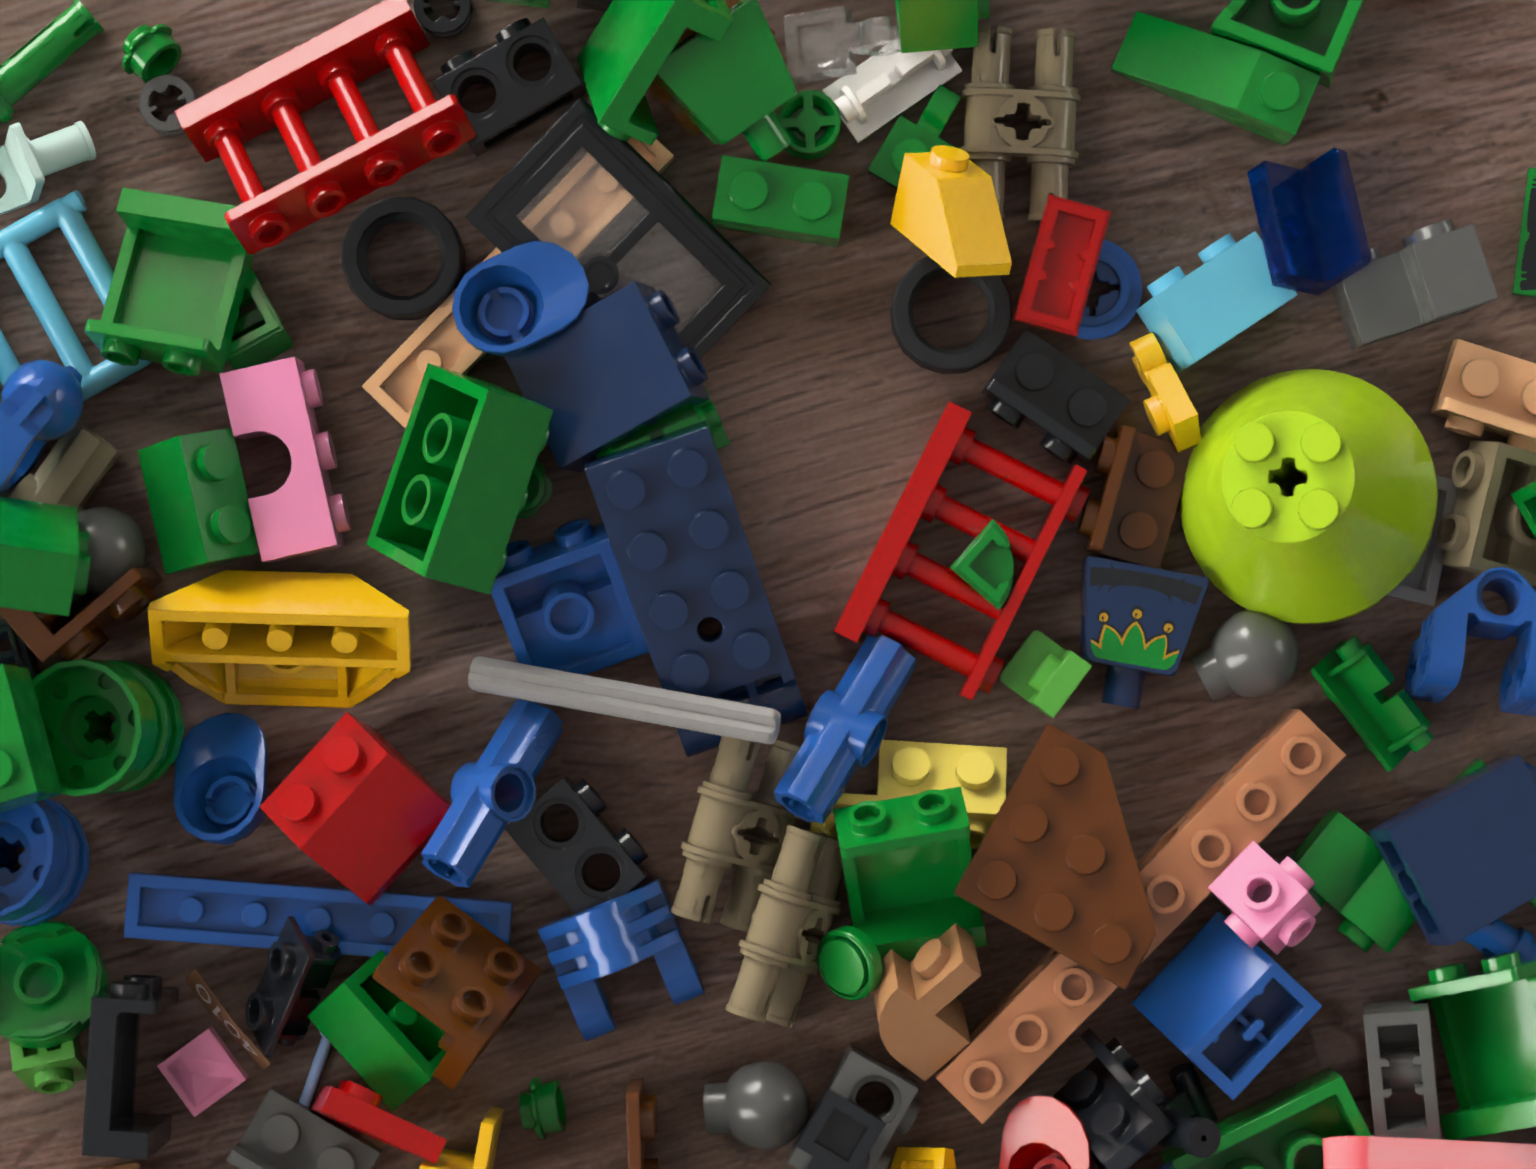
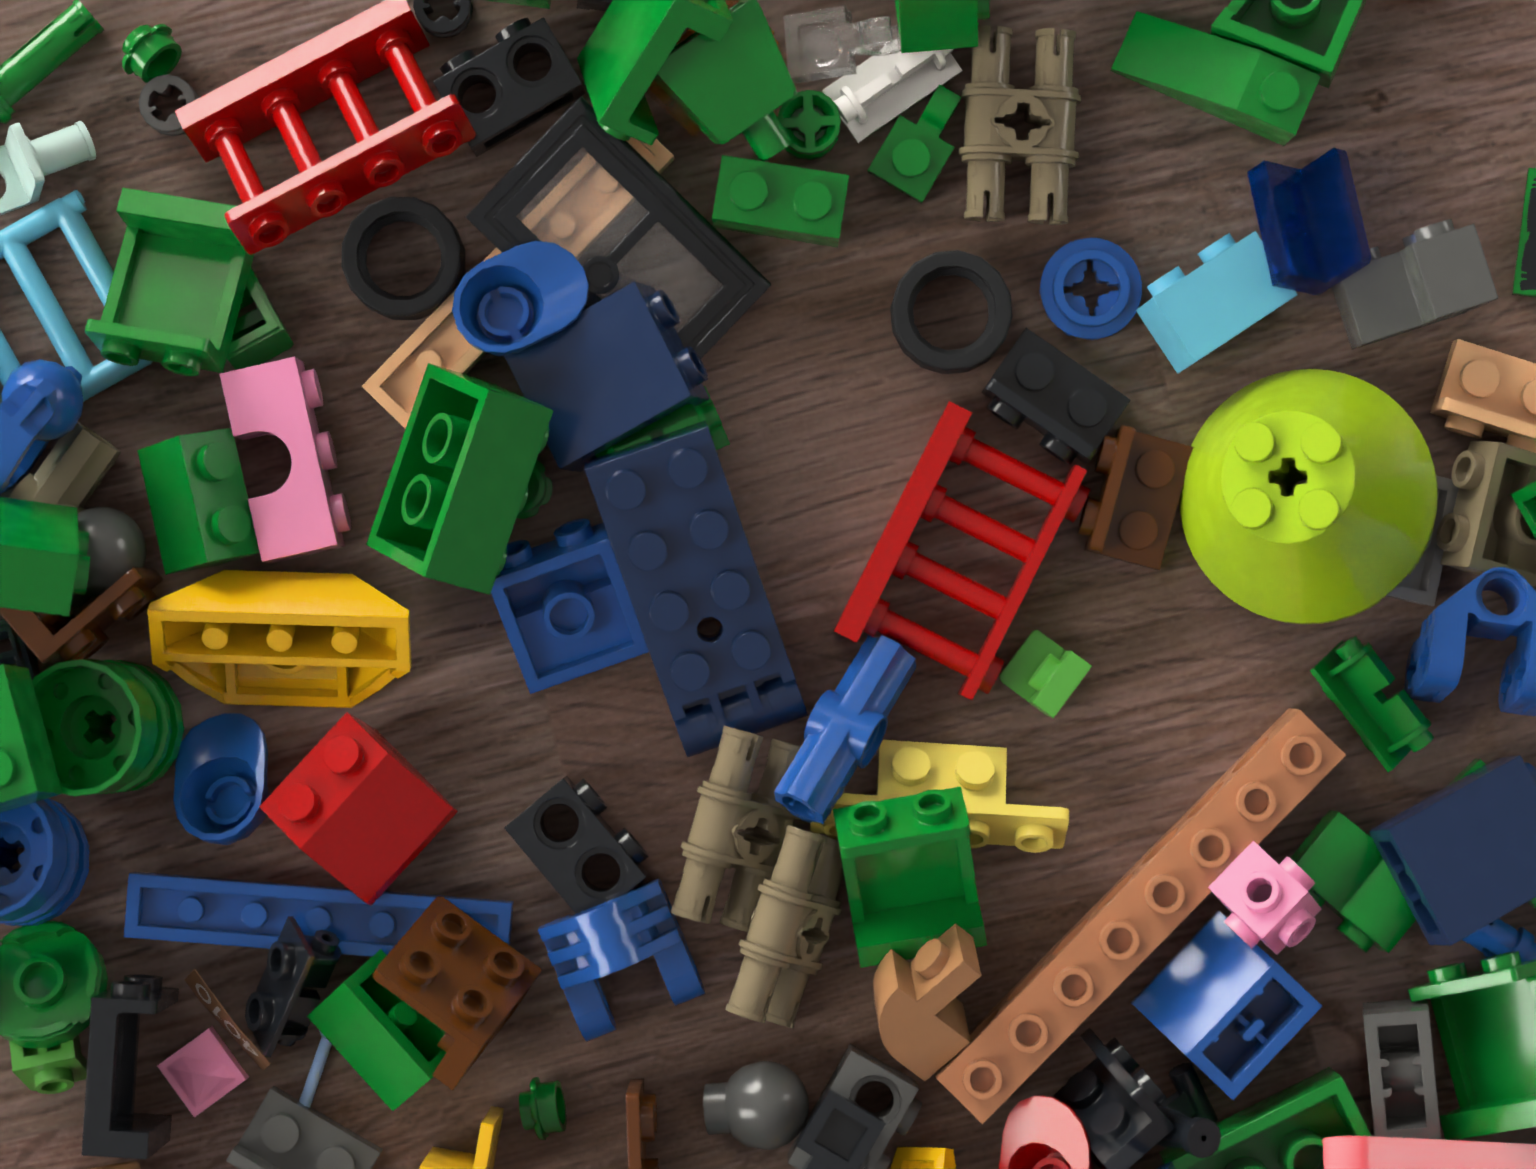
red wing [311,1080,447,1164] -> none
blue piece [421,699,564,888] -> none
light grey axle [468,656,781,745] -> none
green piece [817,926,883,1001] -> none
yellow slope [890,145,1012,278] -> none
green tile [949,519,1014,610] -> none
reddish brown plate [953,723,1157,990] -> none
red plate [1013,194,1111,337] -> none
dark blue torso [1080,556,1209,709] -> none
yellow plate [1129,332,1201,453] -> none
dark grey piece [1191,610,1299,703] -> none

